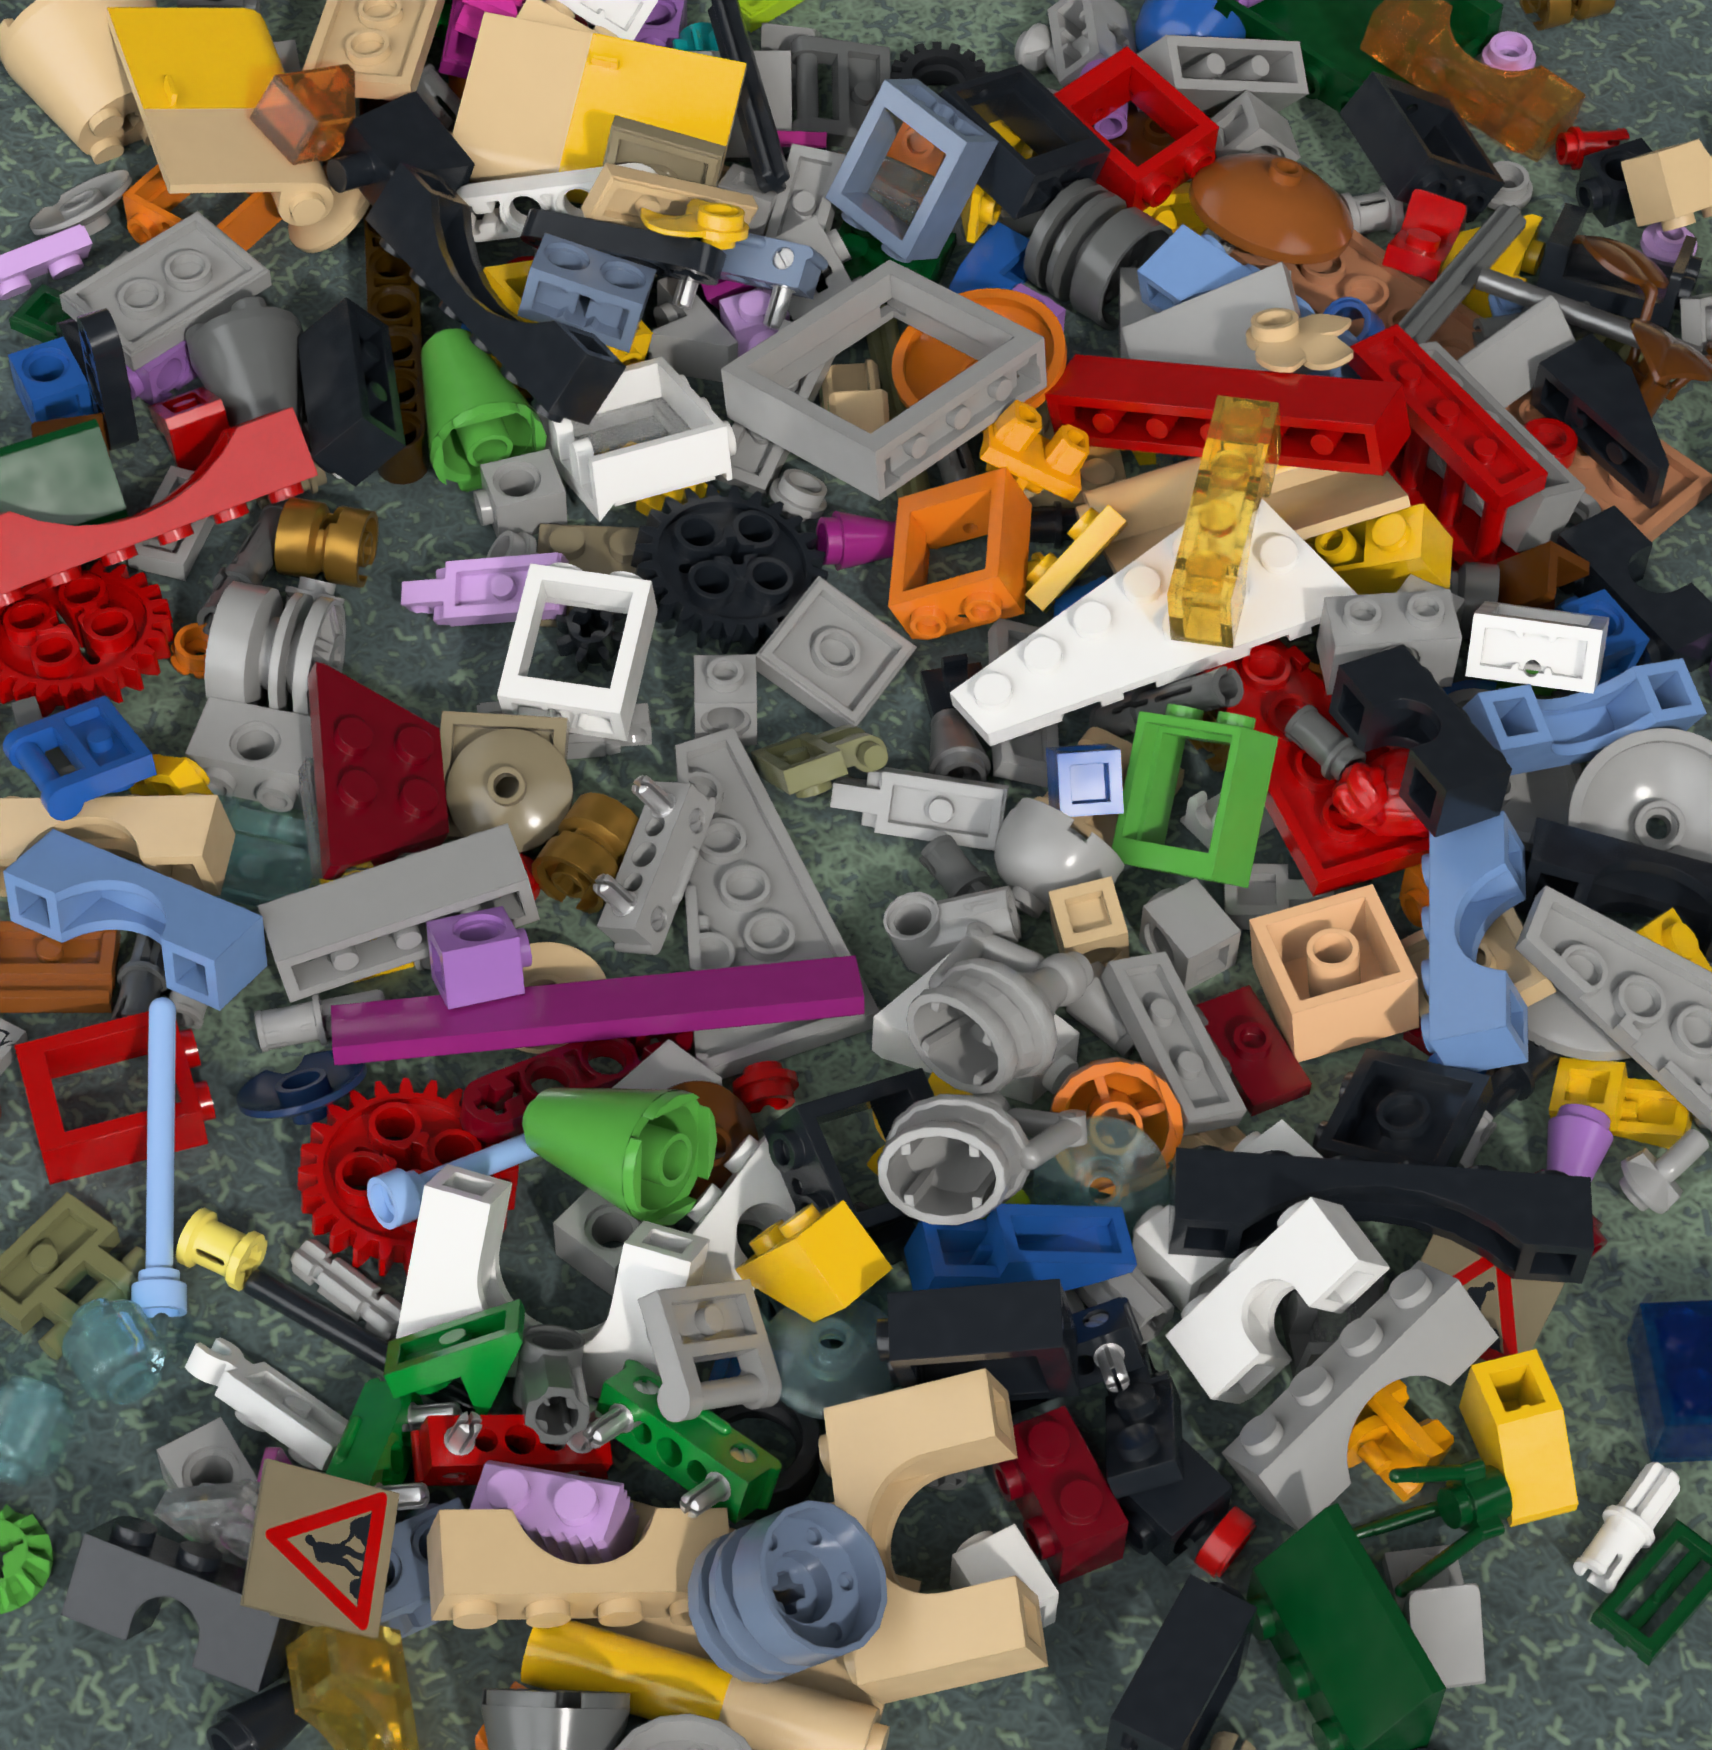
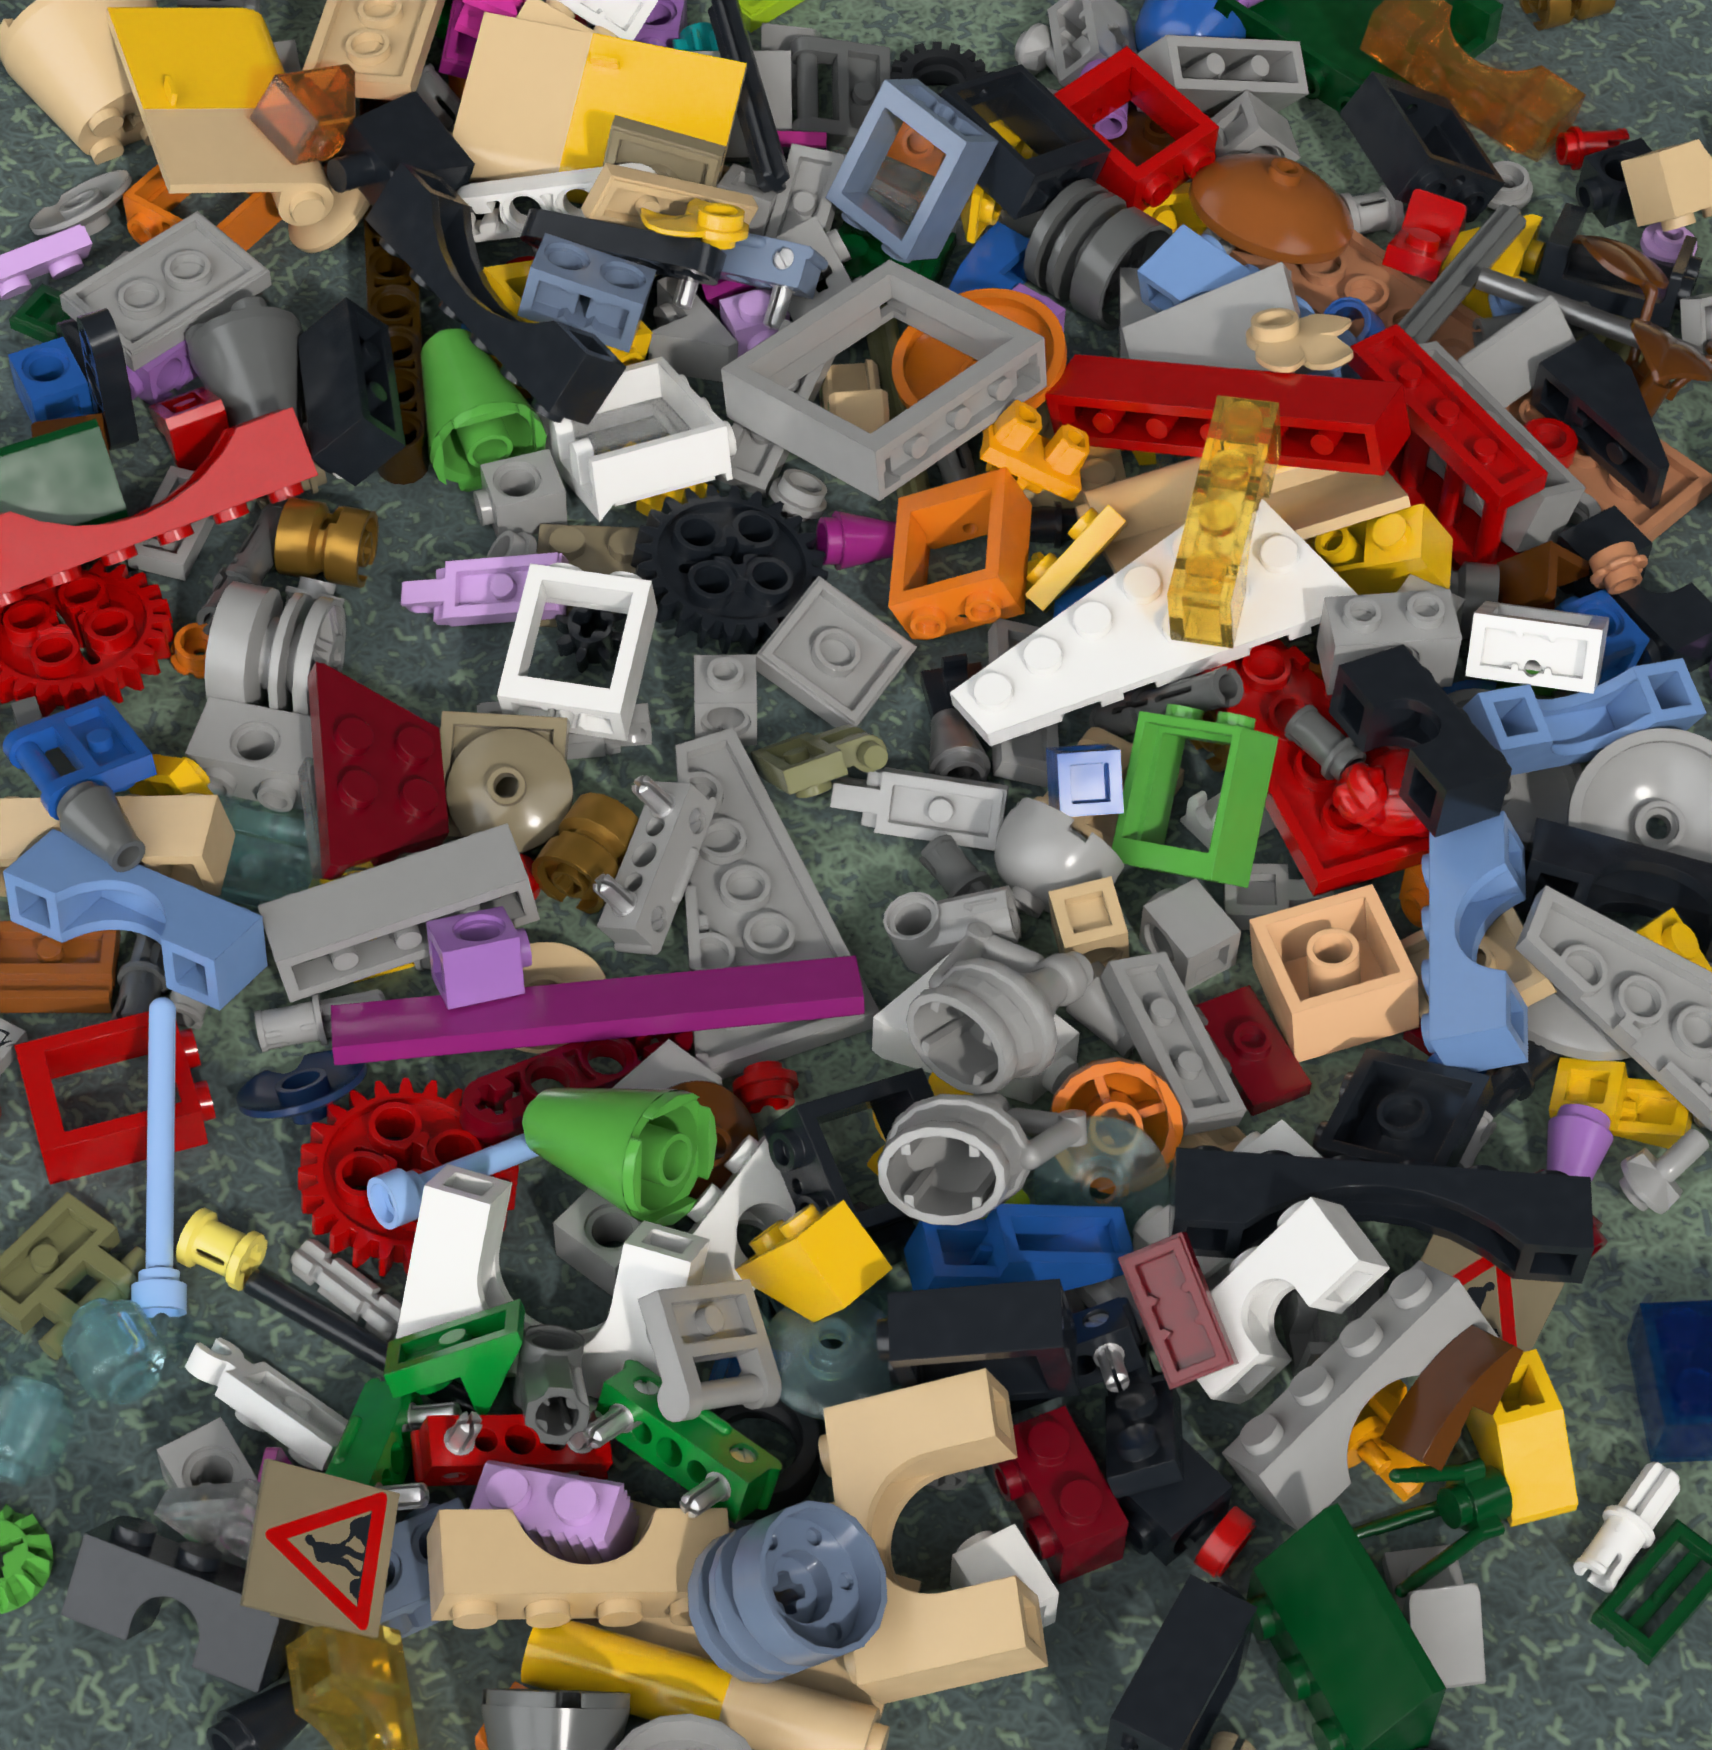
lavender plate [1481,31,1536,81] -> none
none -> dark grey cone [57,781,146,872]
none -> plate [1118,1232,1239,1390]
none -> reddish brown slope [1380,1325,1524,1471]
none -> nougat plate [1588,541,1648,595]

